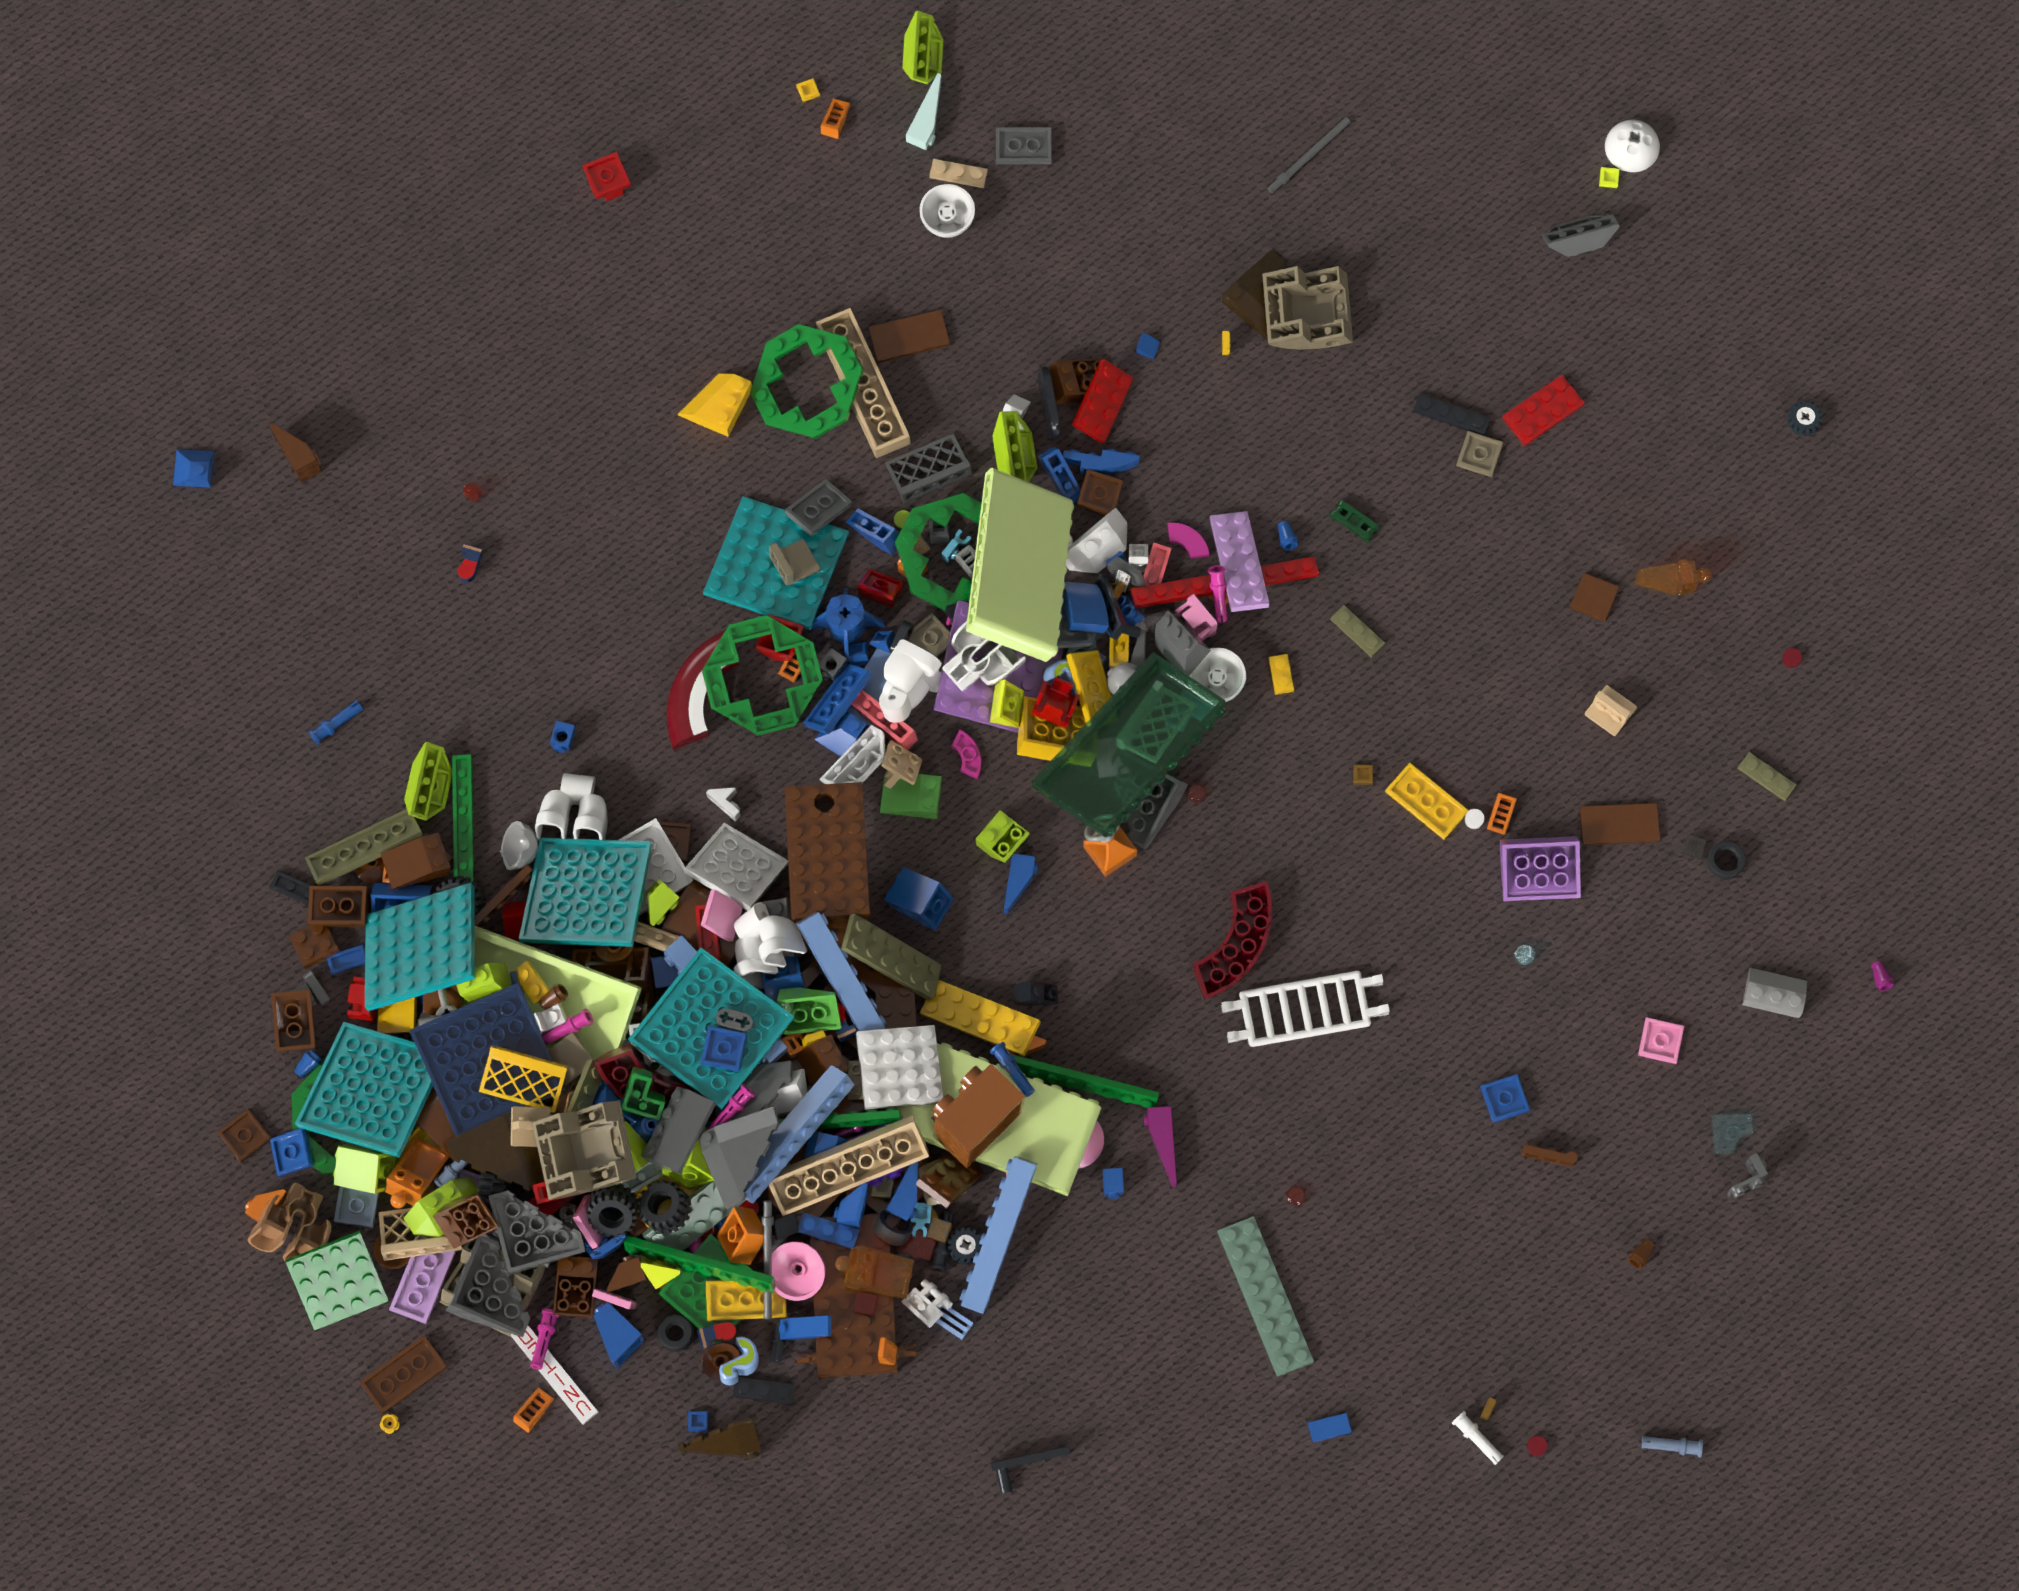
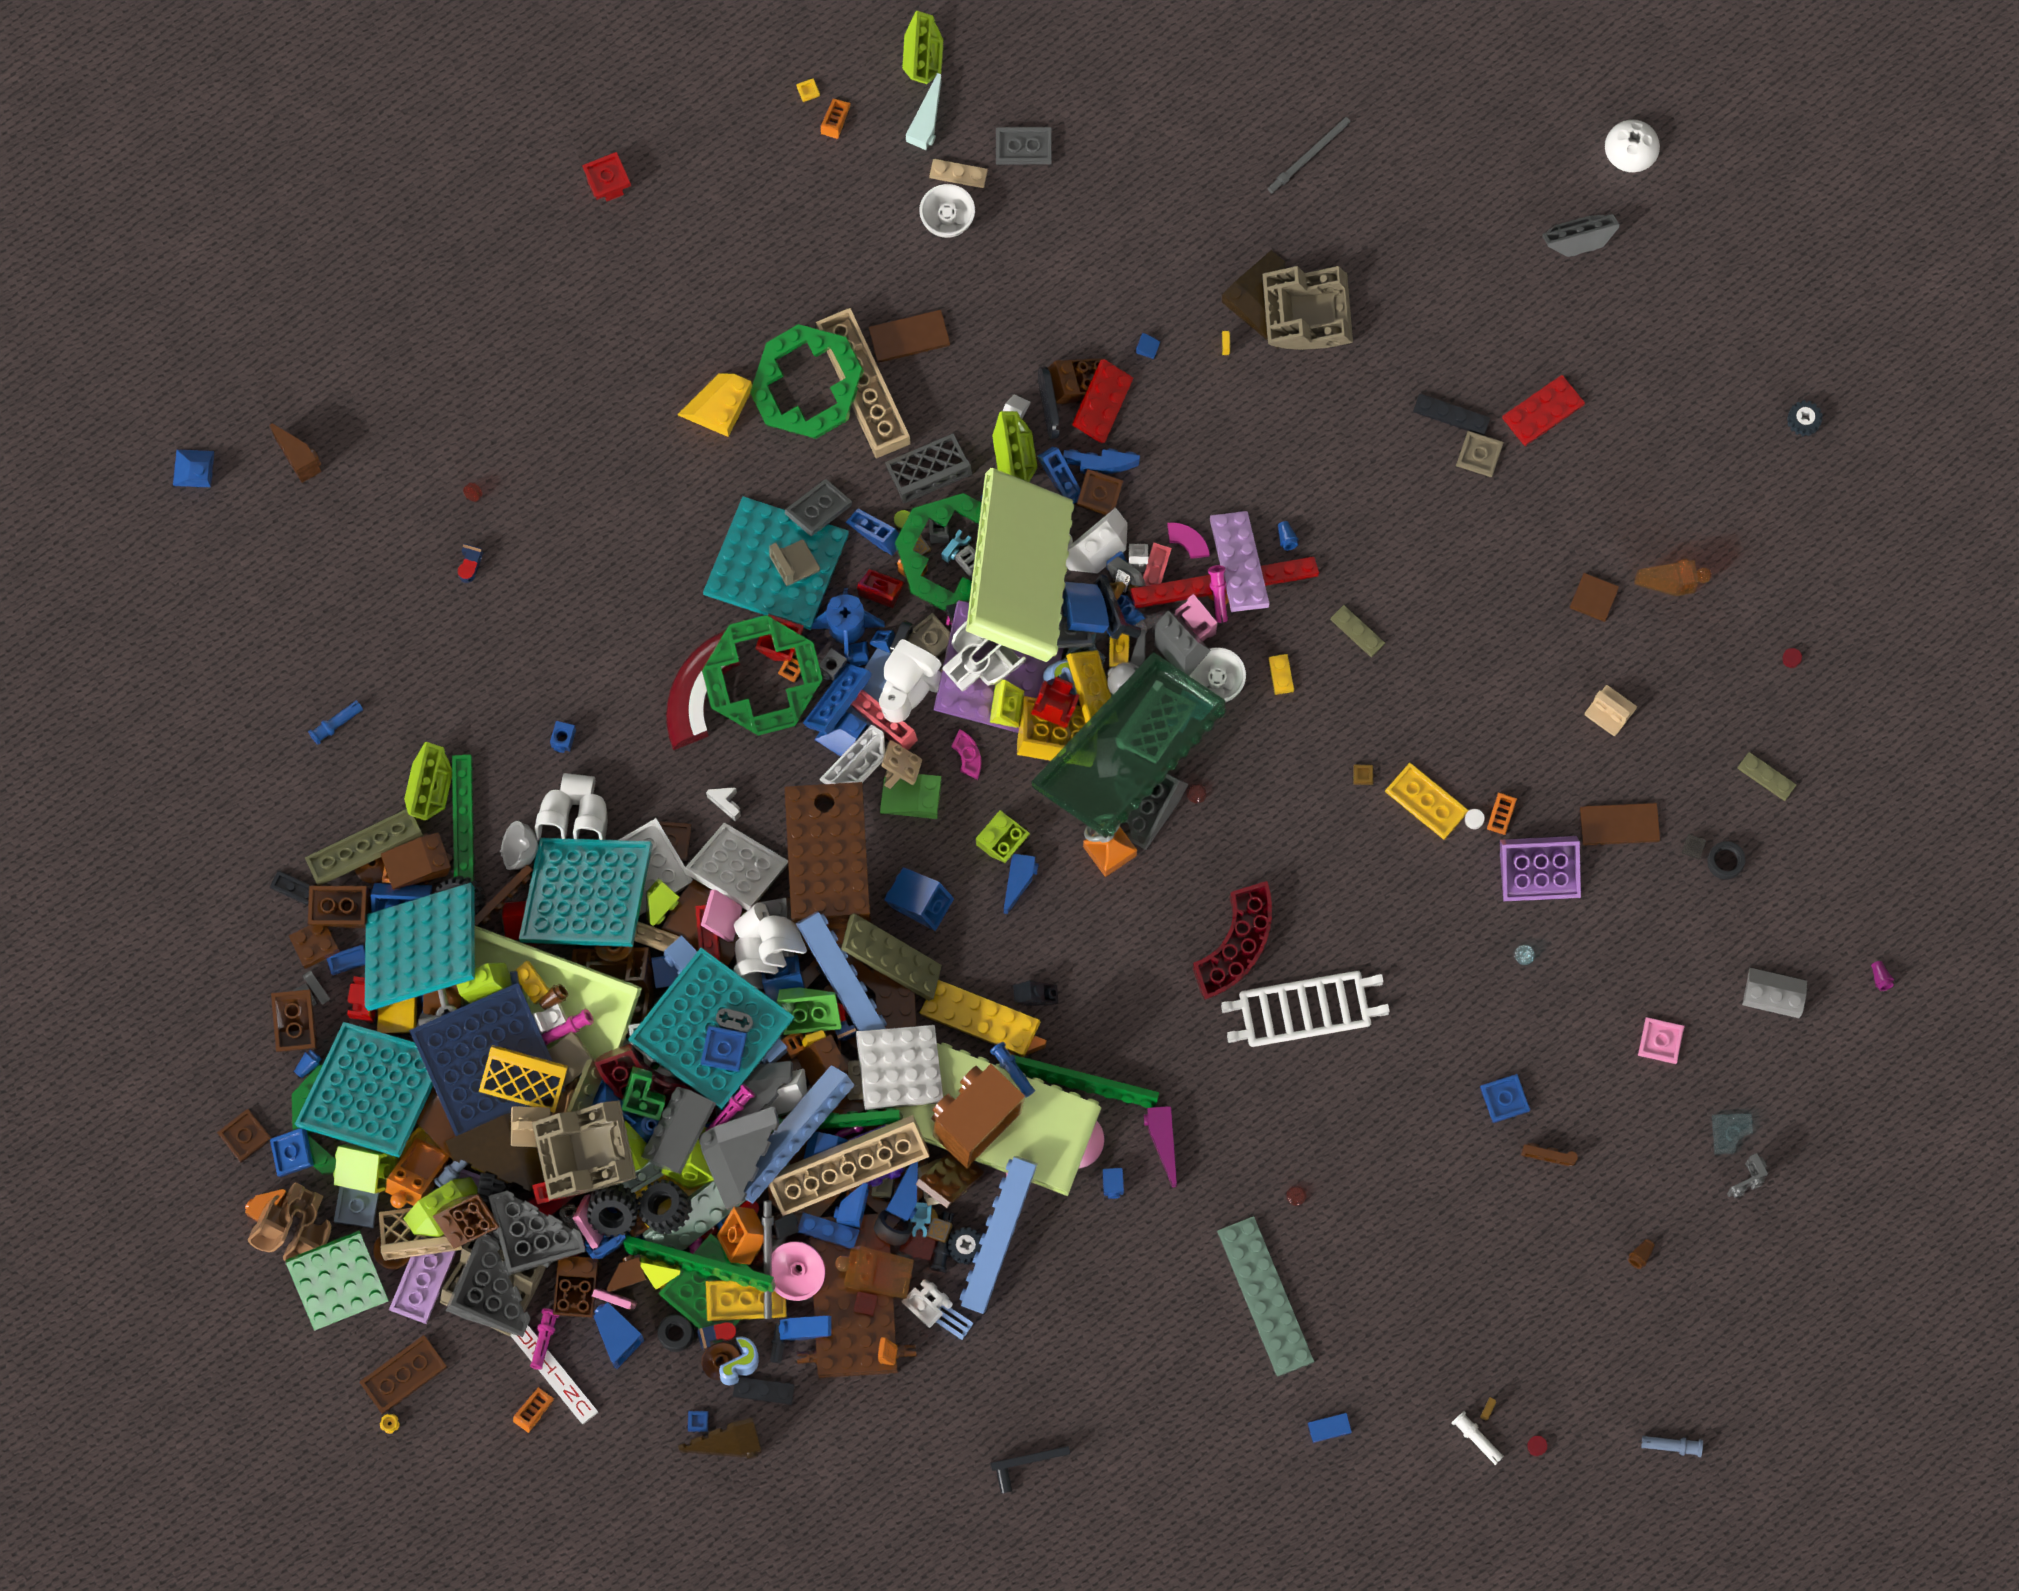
dark green plate [1329,500,1380,543] -> none
neon yellow tile [1599,167,1619,188] -> none

